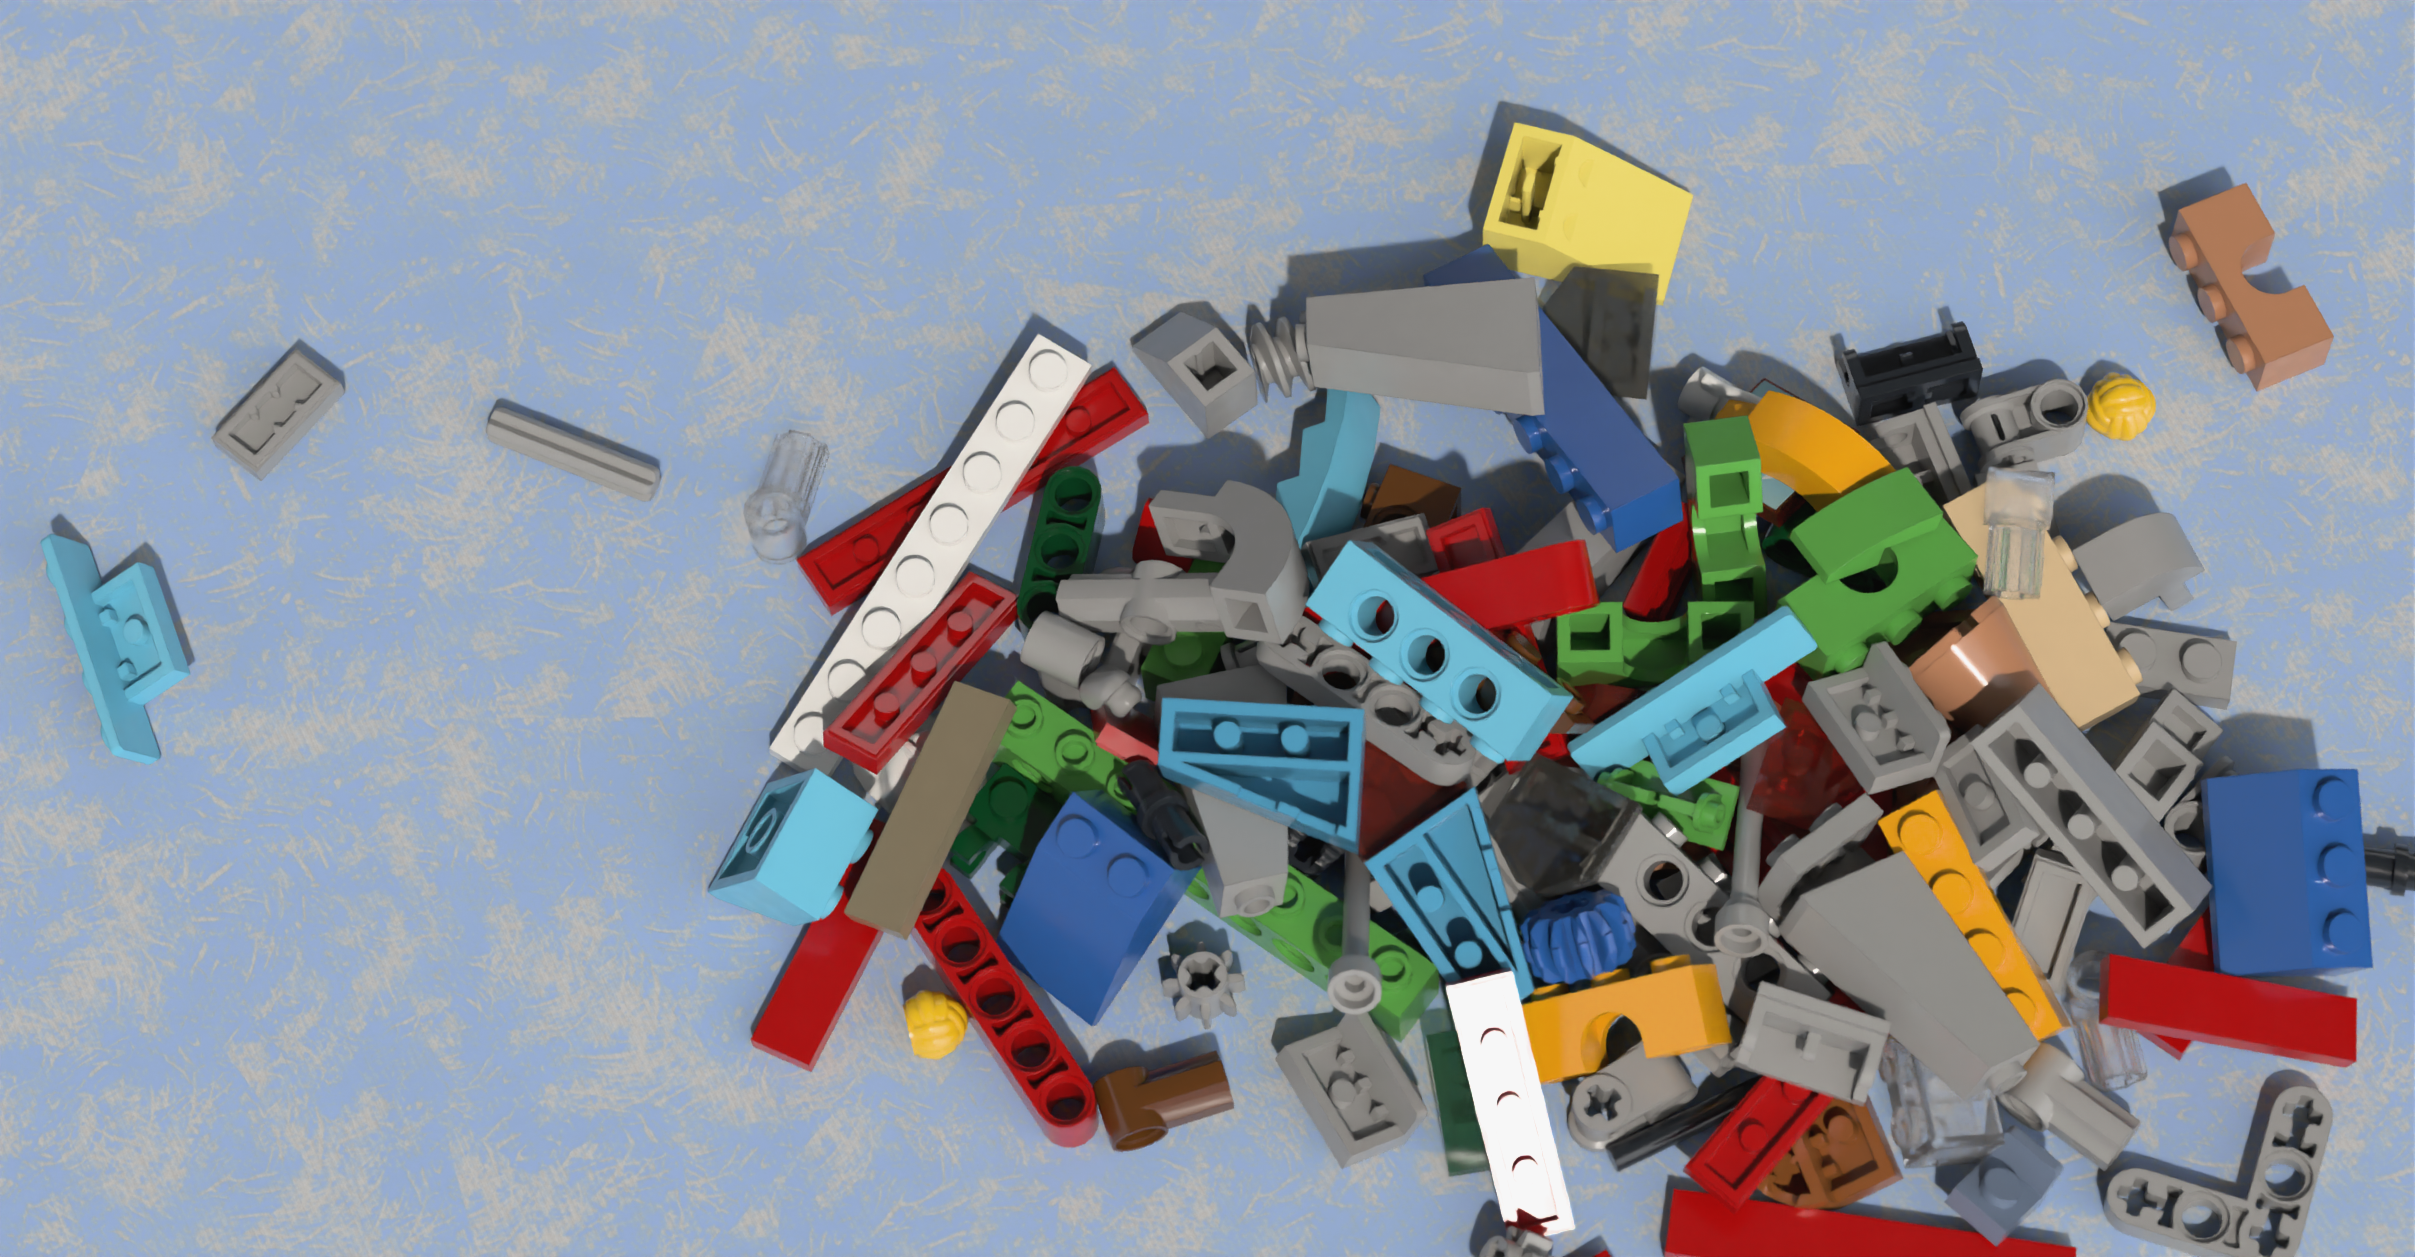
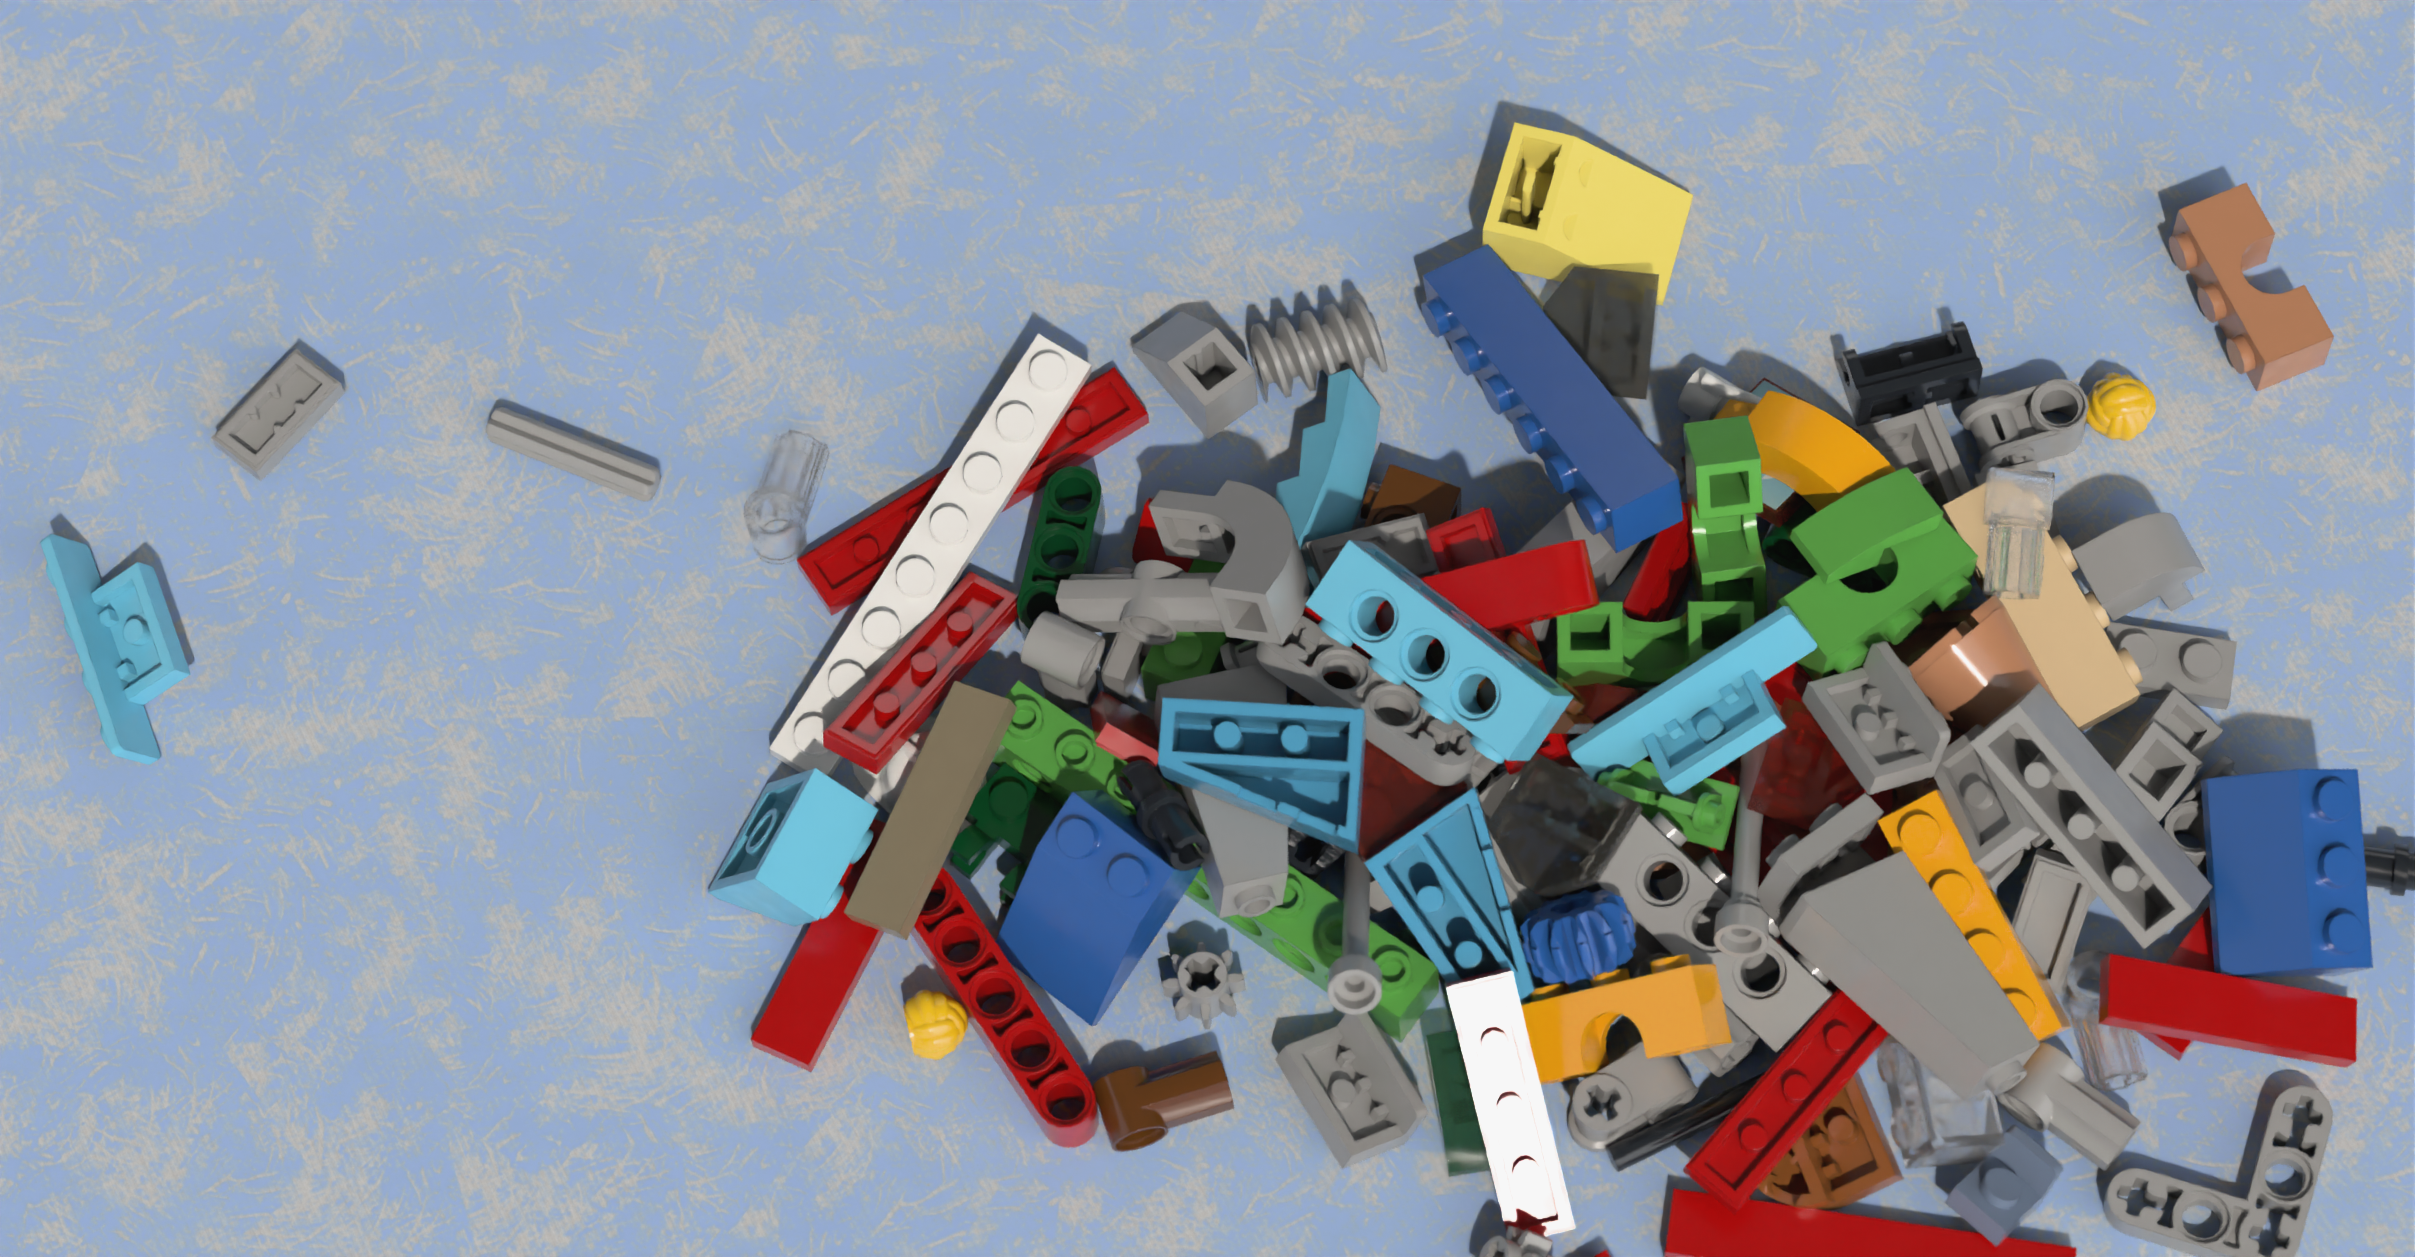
light grey arm [1079,664,1142,717] -> none
light grey slope [1295,277,1545,416] -> none
light grey hinge [1733,981,1892,1107] -> none

